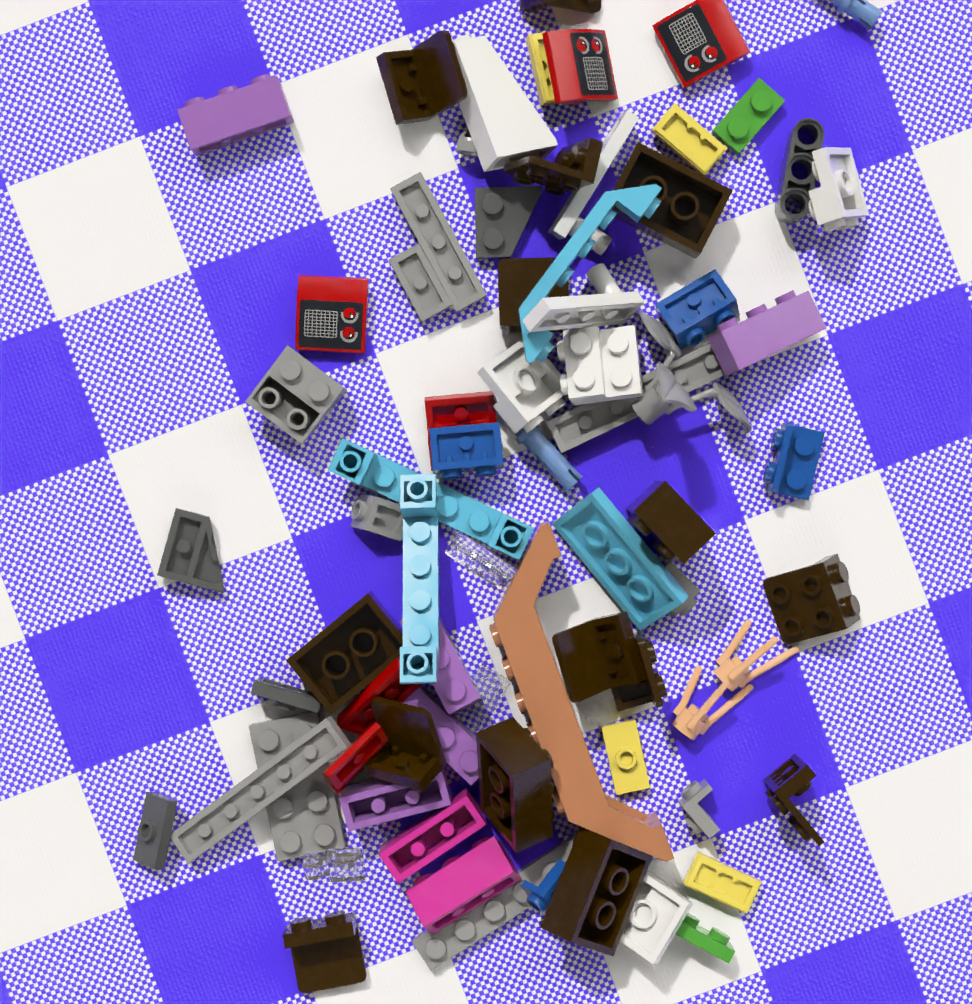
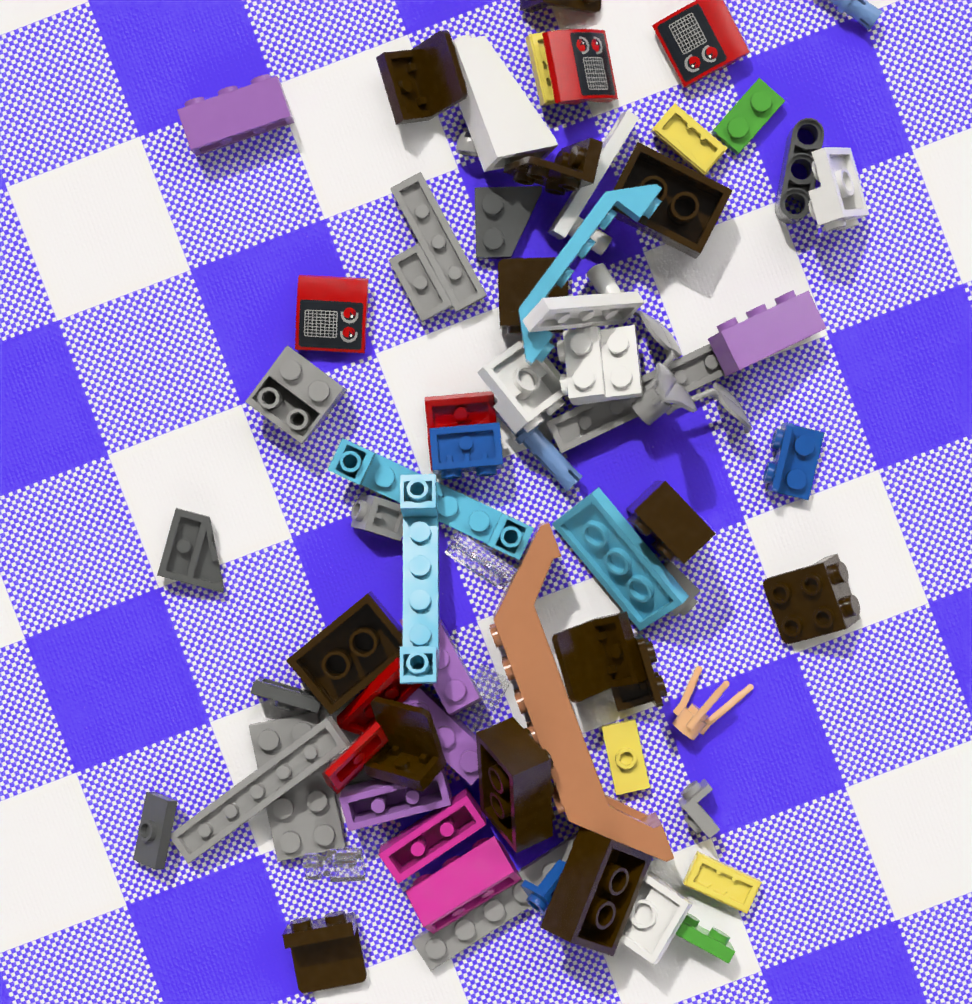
blue bracket [655,269,740,350] -> none
light nougat plant [713,620,799,692] -> none
dark brown bracket [763,754,824,846] -> none

